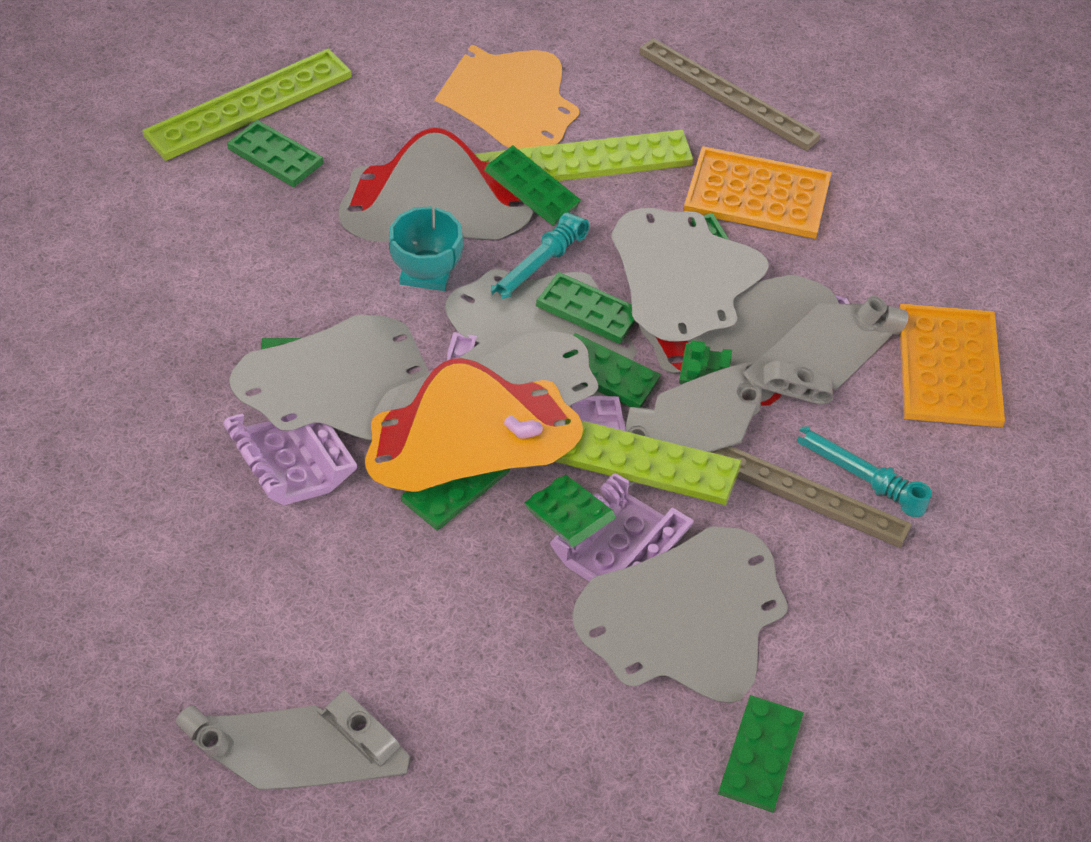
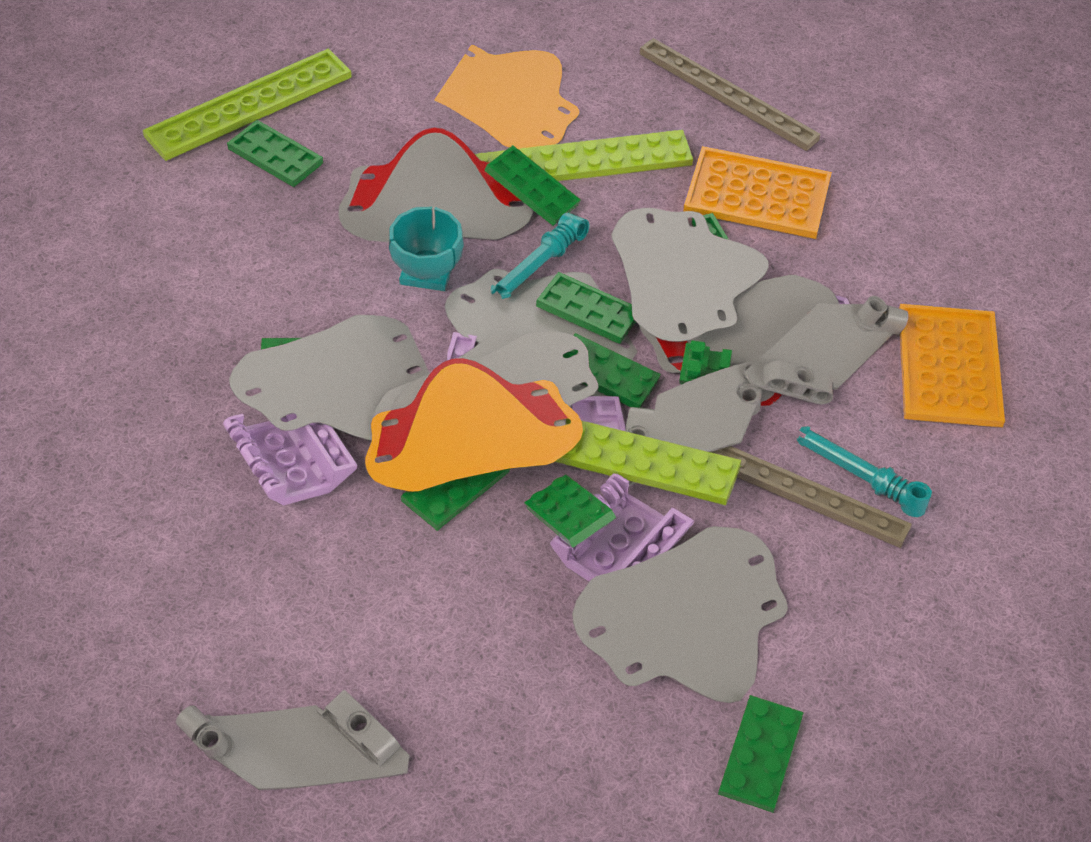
lavender arm [504,415,543,439] -> none

